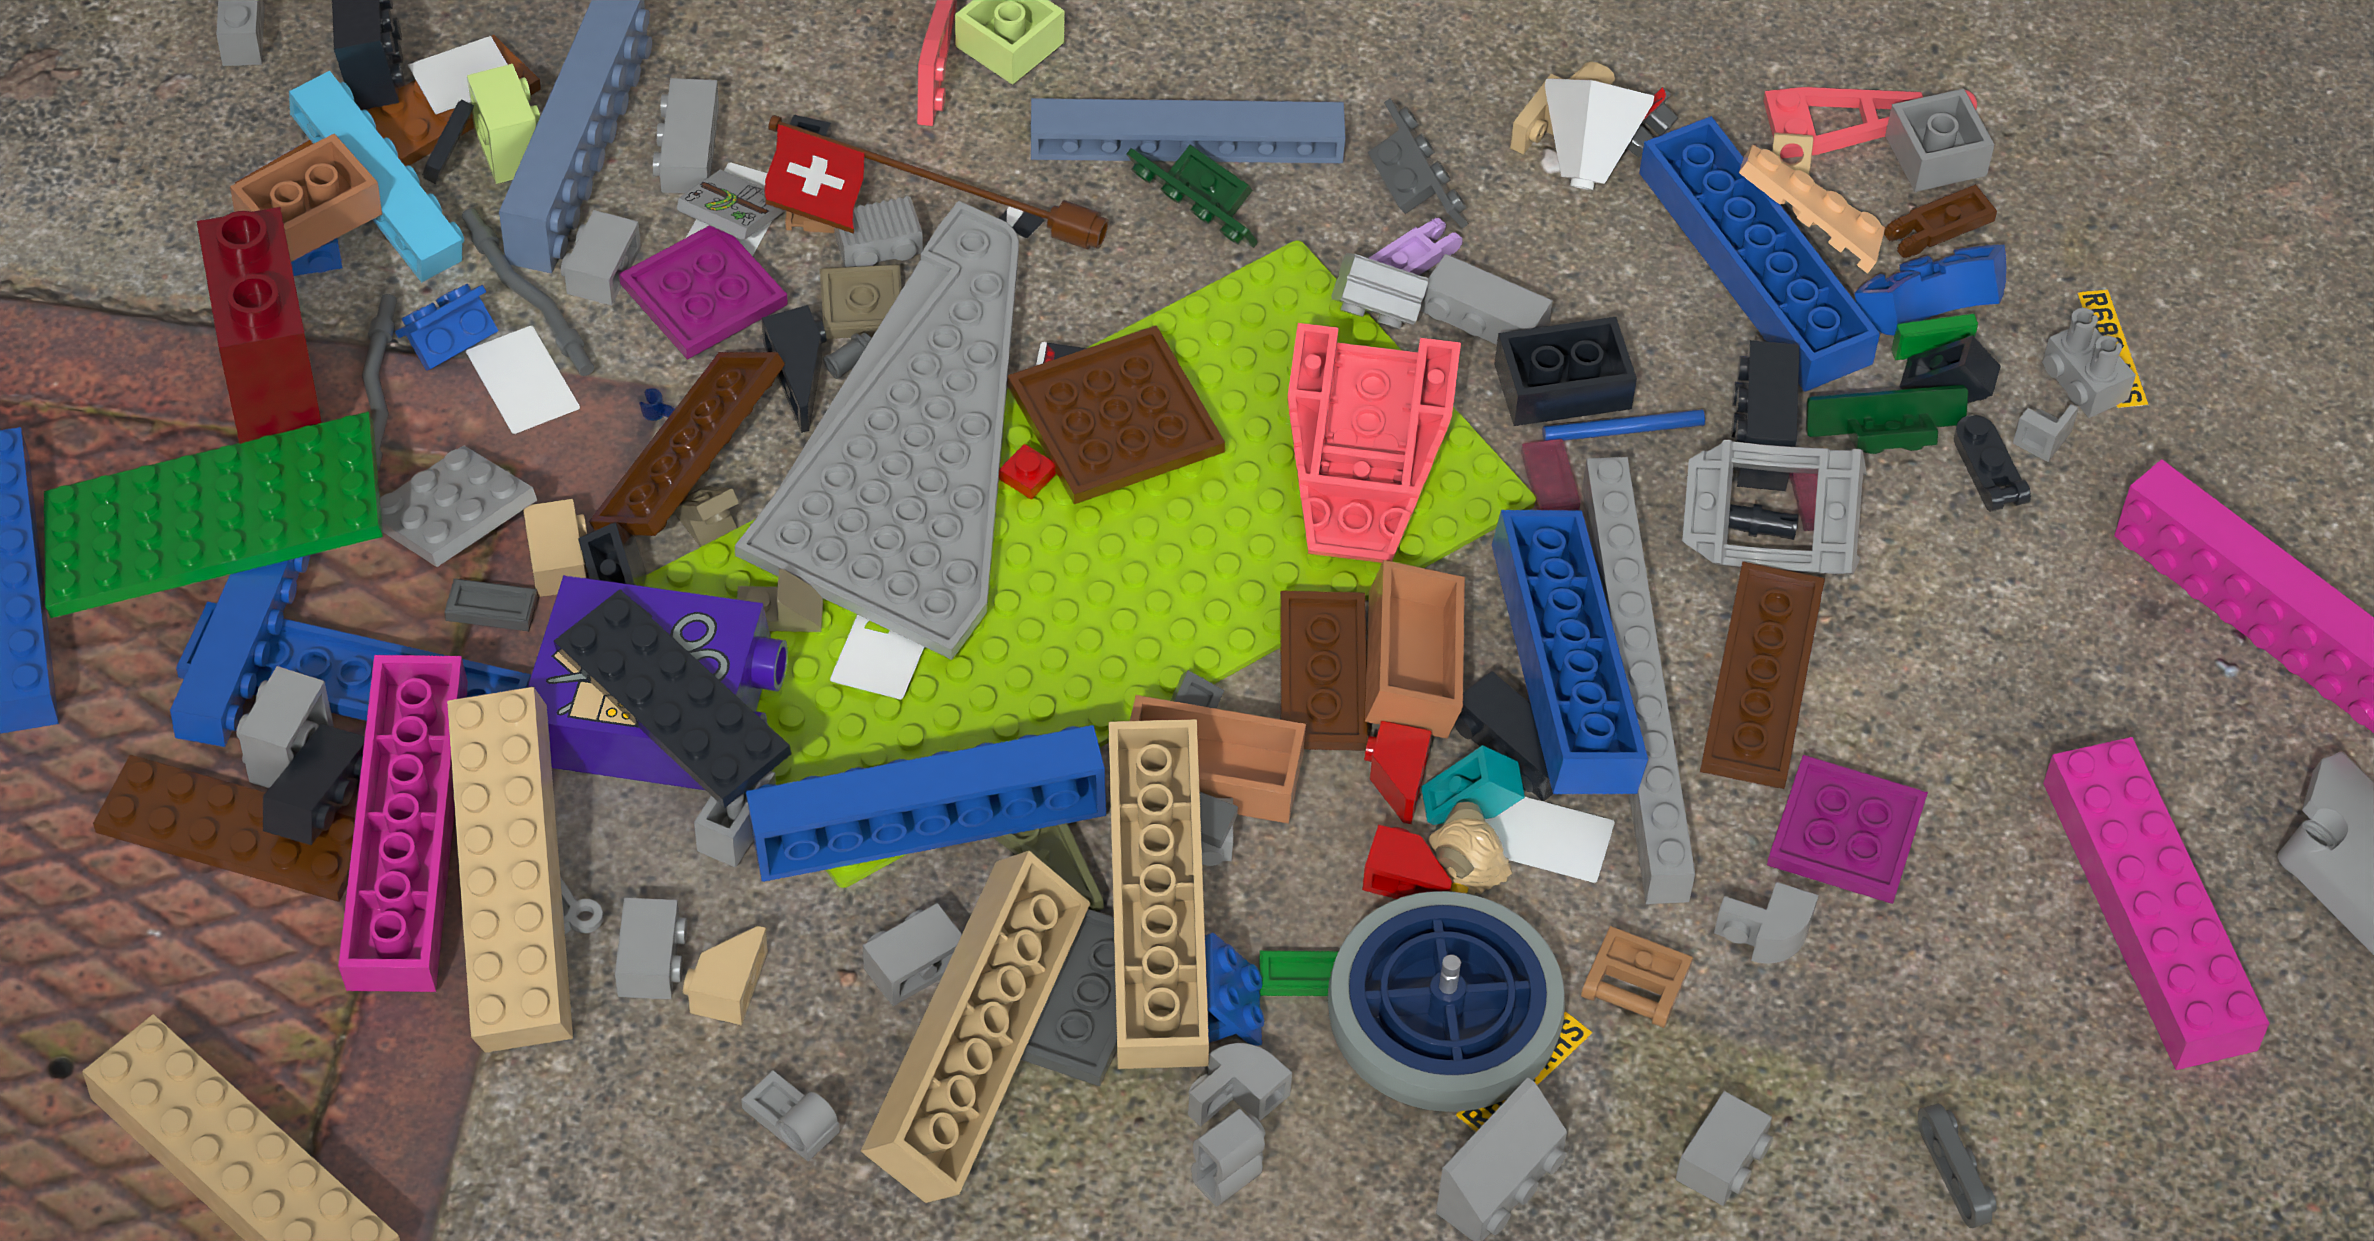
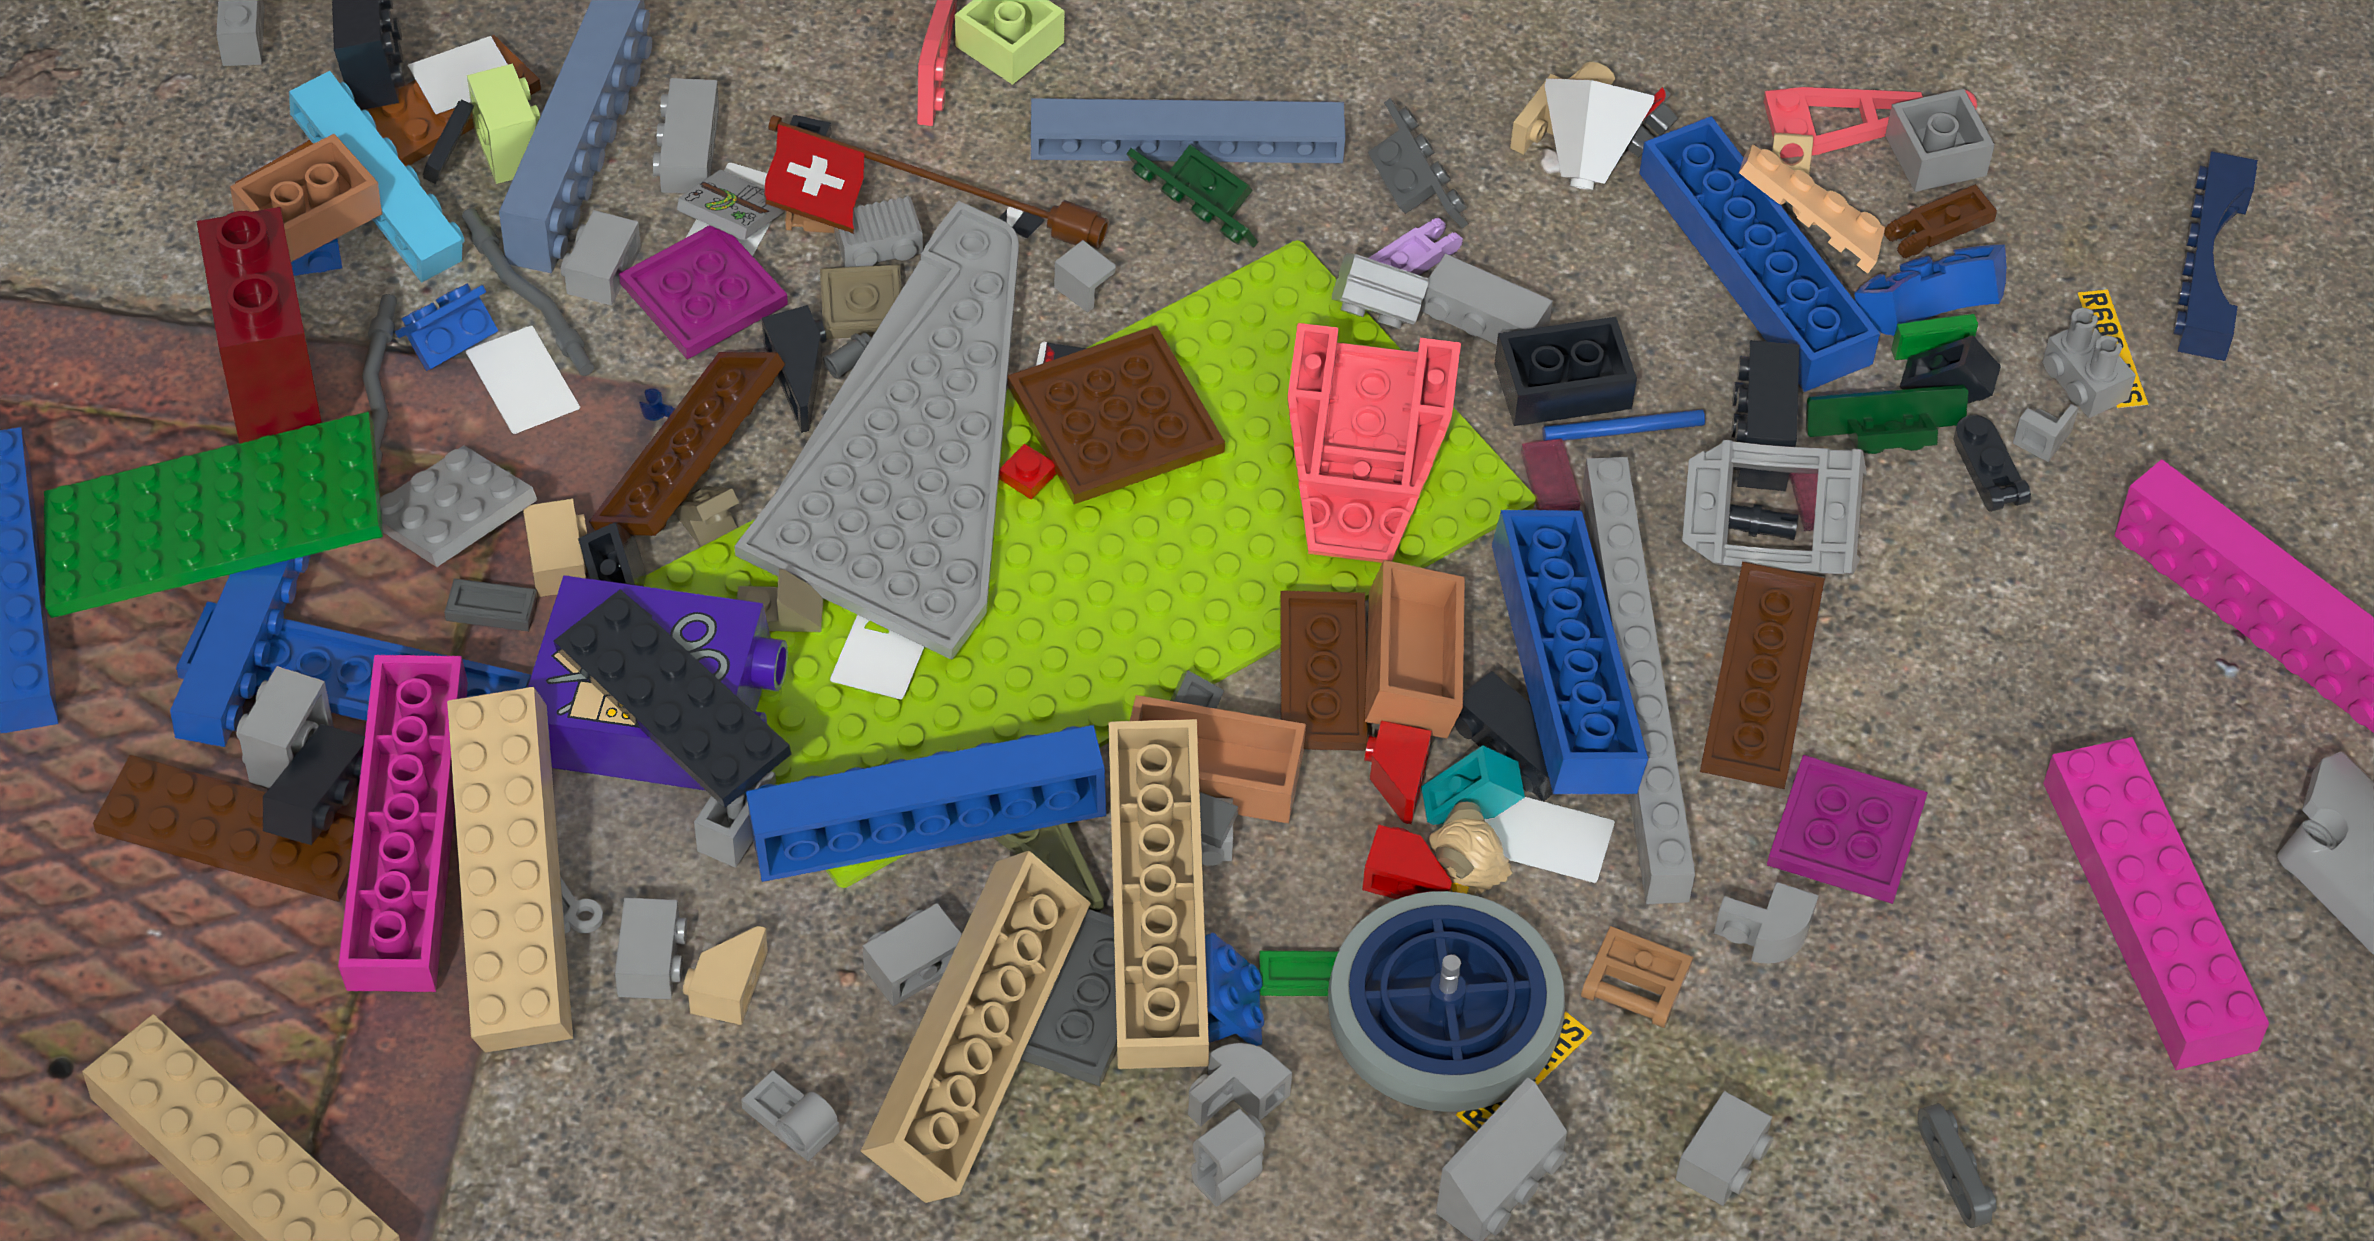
none -> light grey panel [1054,240,1116,312]
none -> dark blue arch [2173,151,2258,361]

